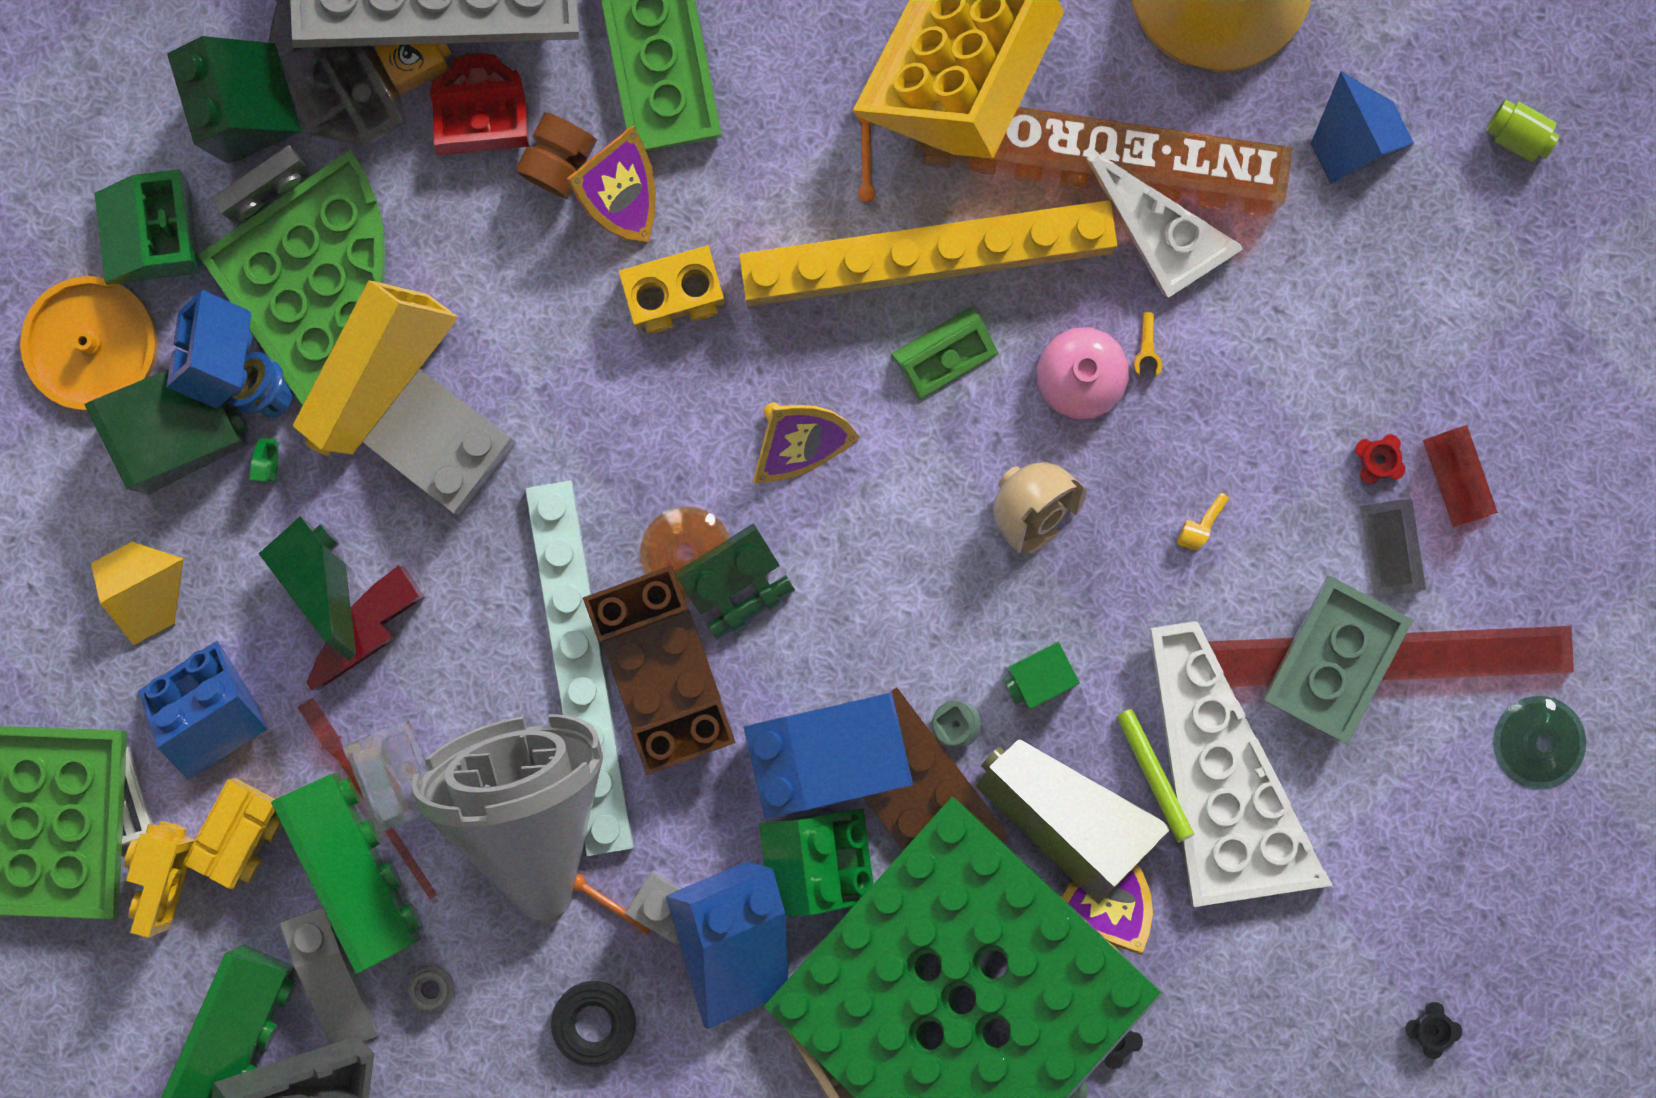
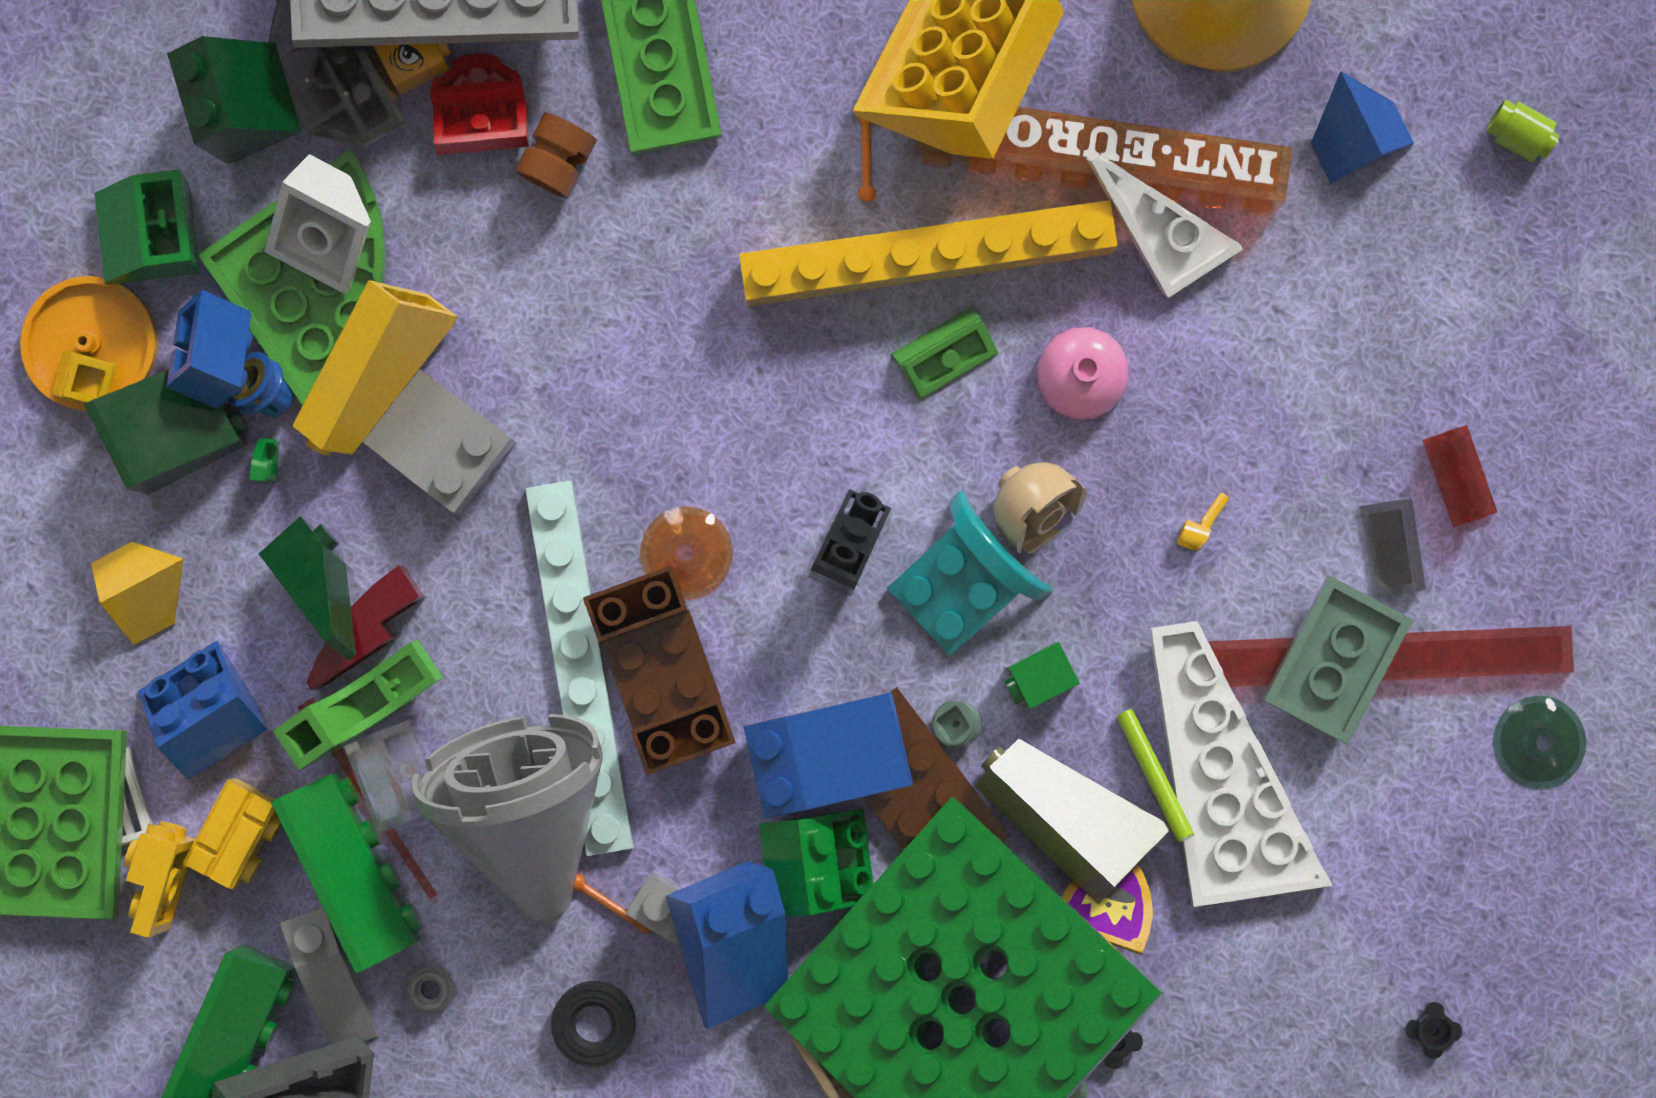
flat silver plate [211,145,311,224] -> none
shield [566,126,656,242] -> none
yellow brick [619,245,725,334] -> none
dark green plate [675,523,796,640] -> none
shield [753,402,860,484] -> none
yellow hand [1132,312,1162,377] -> none
red plate [1355,434,1406,484] -> none
none -> yellow slope [51,349,117,404]
none -> white slope [264,154,371,295]
none -> bright green arch [273,639,443,770]
none -> black slope [808,489,891,597]
none -> teal piece [887,491,1053,656]

